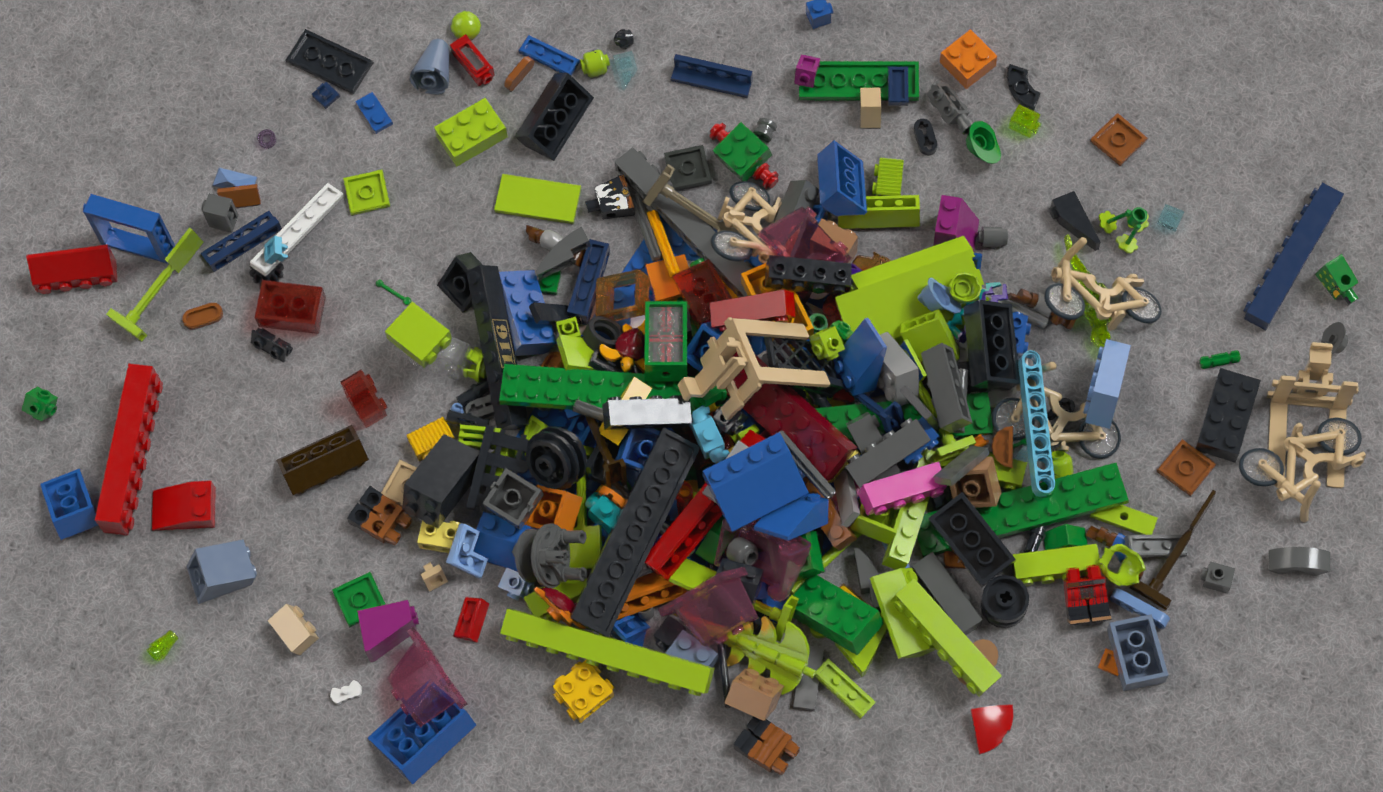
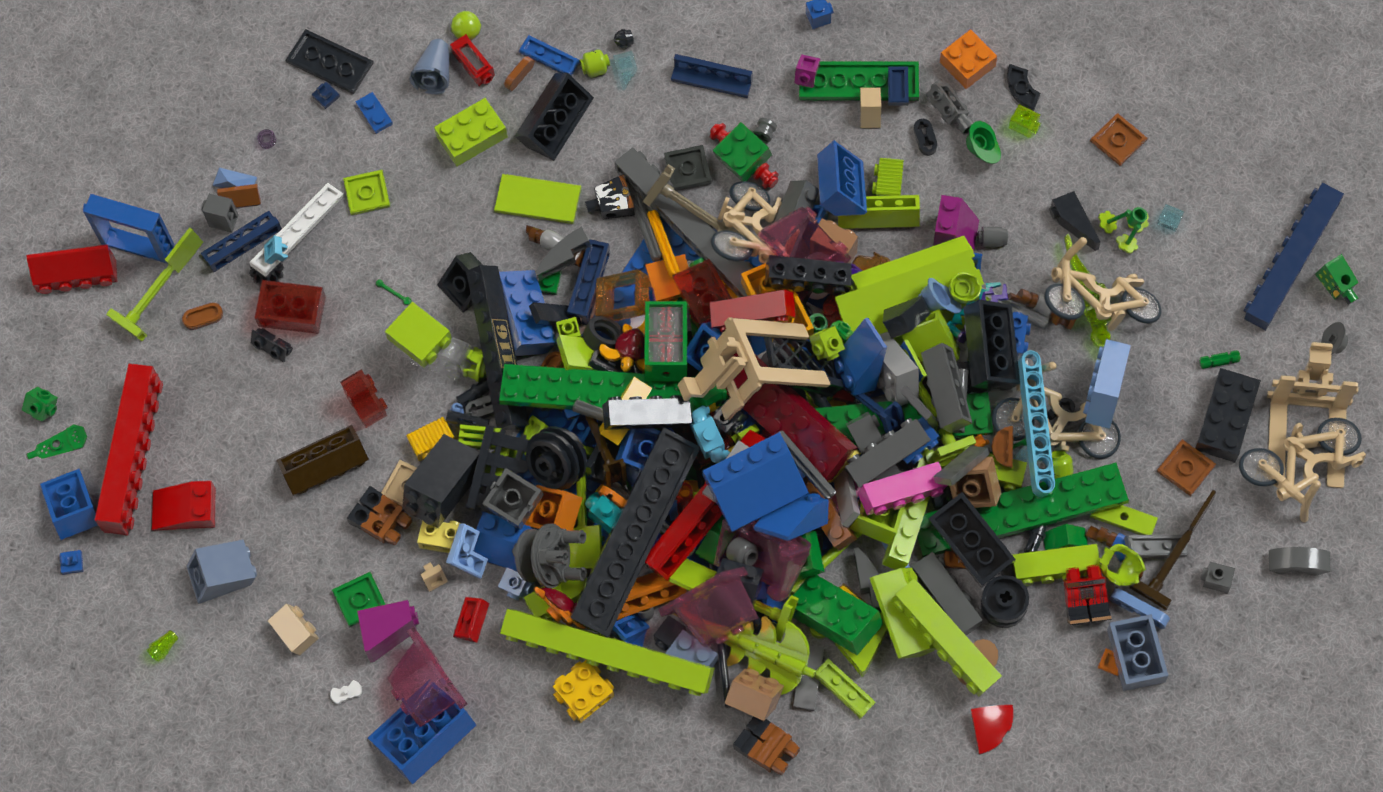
none -> green piece [27,424,87,459]
none -> blue tile [60,550,84,575]
none -> black slope [883,295,931,339]

